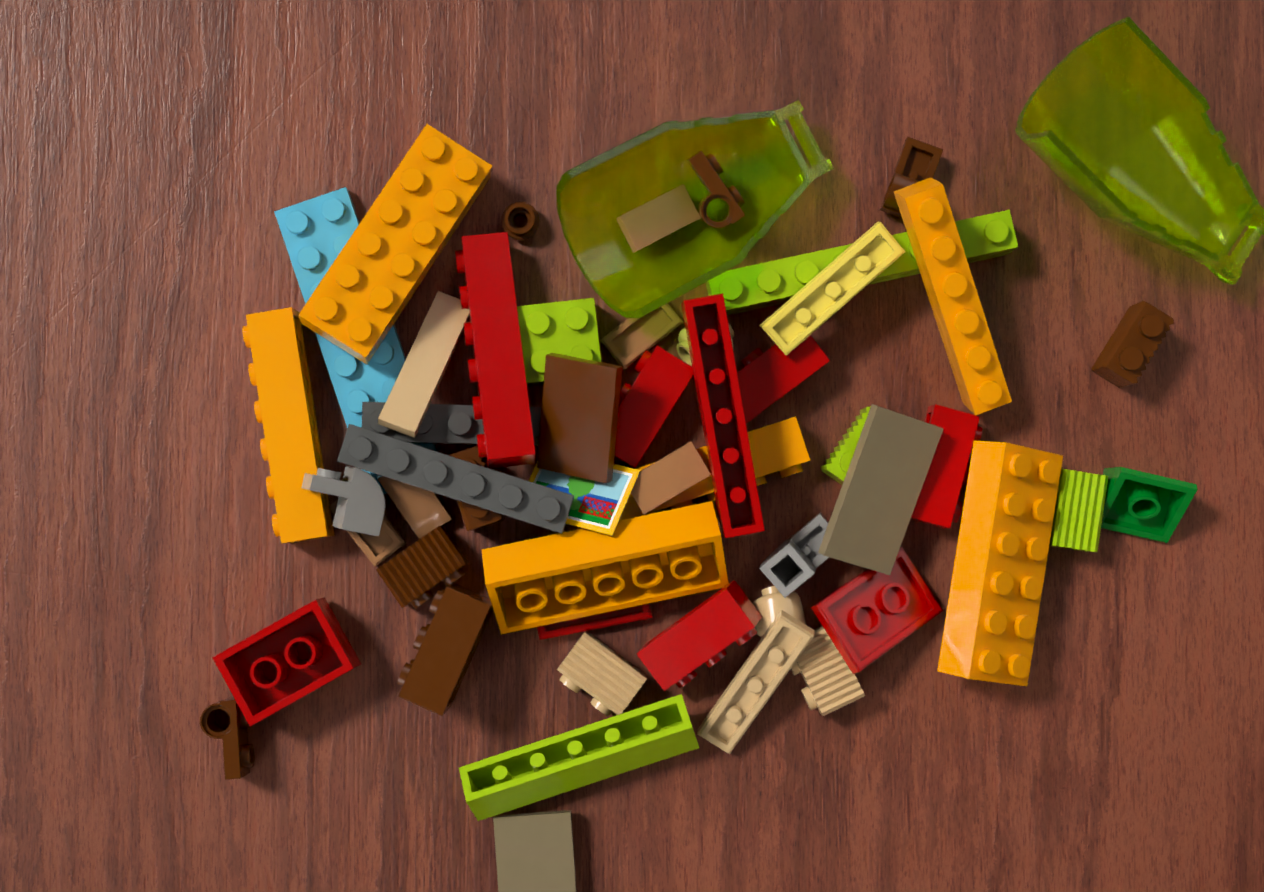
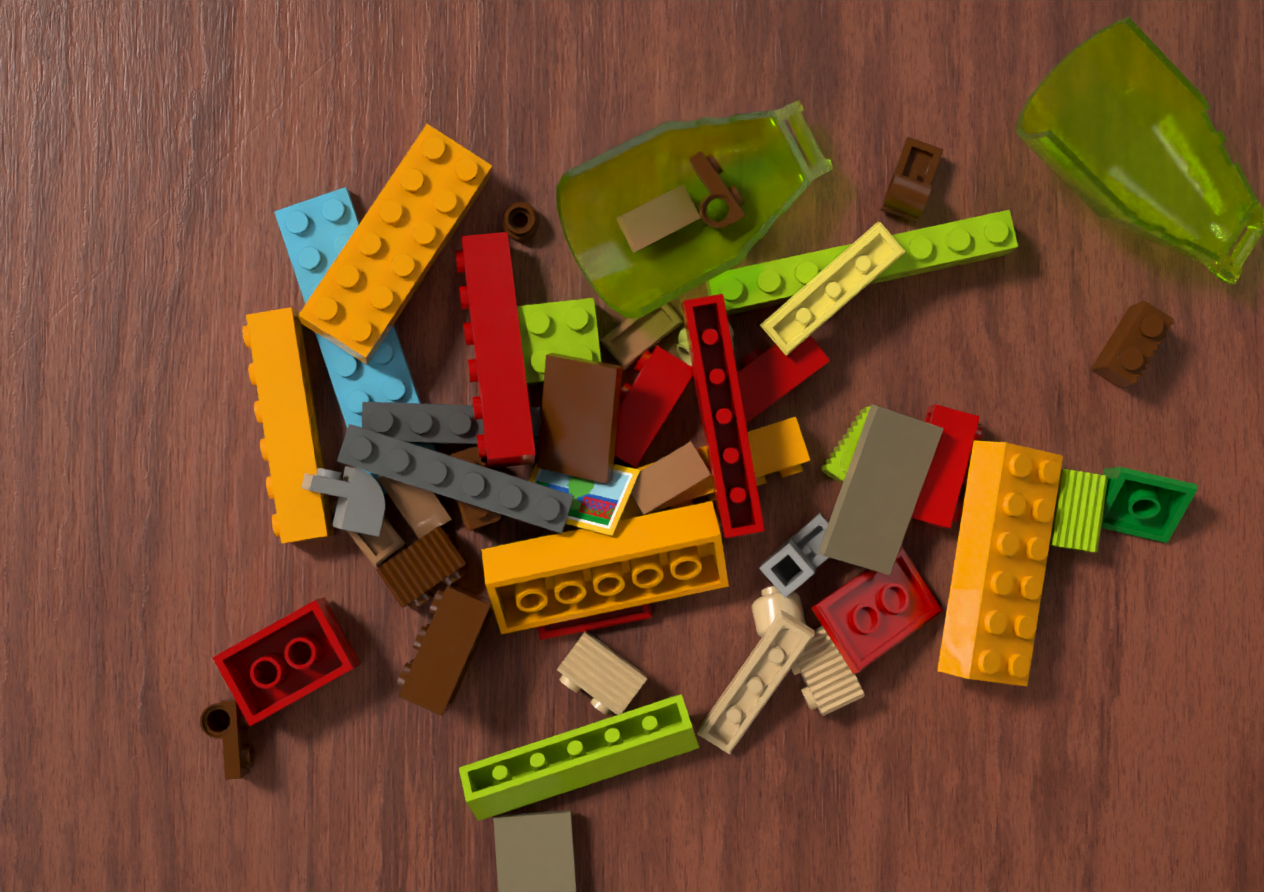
tan tile [378,291,470,438] -> none
red brick [636,580,762,691] -> none
light orange brick [894,177,1012,416] -> none

